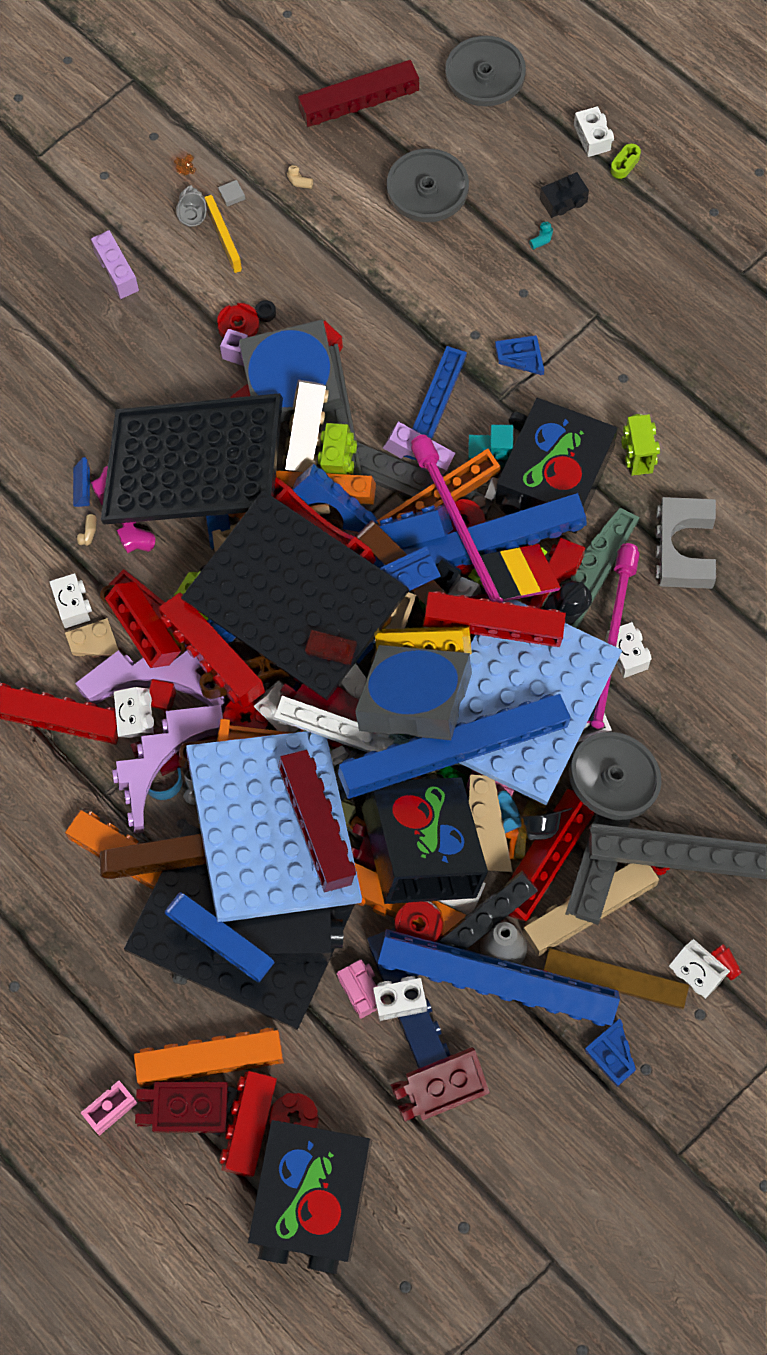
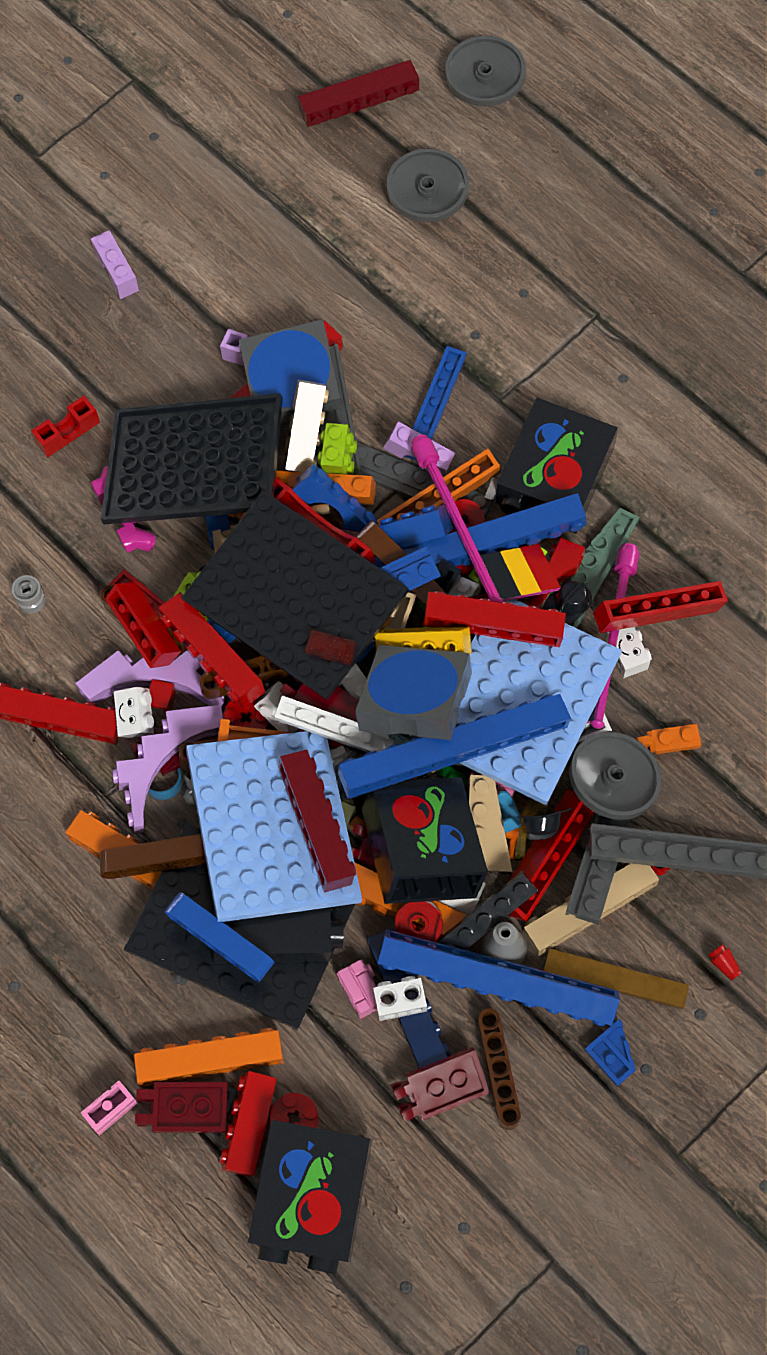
white brick [49,573,92,629] -> none
tan wing [65,618,119,658] -> none
blue slope [73,457,90,507] -> none
tan arm [77,514,97,546] -> none
clear orange plant [174,153,196,176] -> none
light grey hair [176,185,207,227] -> none
yellow tile [205,195,242,273] -> none
red plate [217,303,259,338] -> none
light grey tile [218,180,245,207] -> none
black tile [255,300,276,322] -> none
tan arm [287,165,313,189] -> none
teal brick [468,425,513,470] -> none
blue wing [495,335,544,375] -> none
black tile [508,412,528,431] -> none
teal arm [529,222,553,250] -> none
black brick [540,172,589,218] -> none
white brick [574,106,614,157] -> none
lime beam [611,144,641,179] -> none
lime brick [621,414,660,476] -> none
light grey arch [656,497,716,589] -> none
white brick [669,939,730,999] -> none
none -> light grey wheel [11,575,46,614]
none -> red arch [31,396,100,458]
none -> reddish brown beam [478,1008,521,1130]
none -> red brick [593,581,728,633]
none -> orange hinge [636,724,701,755]

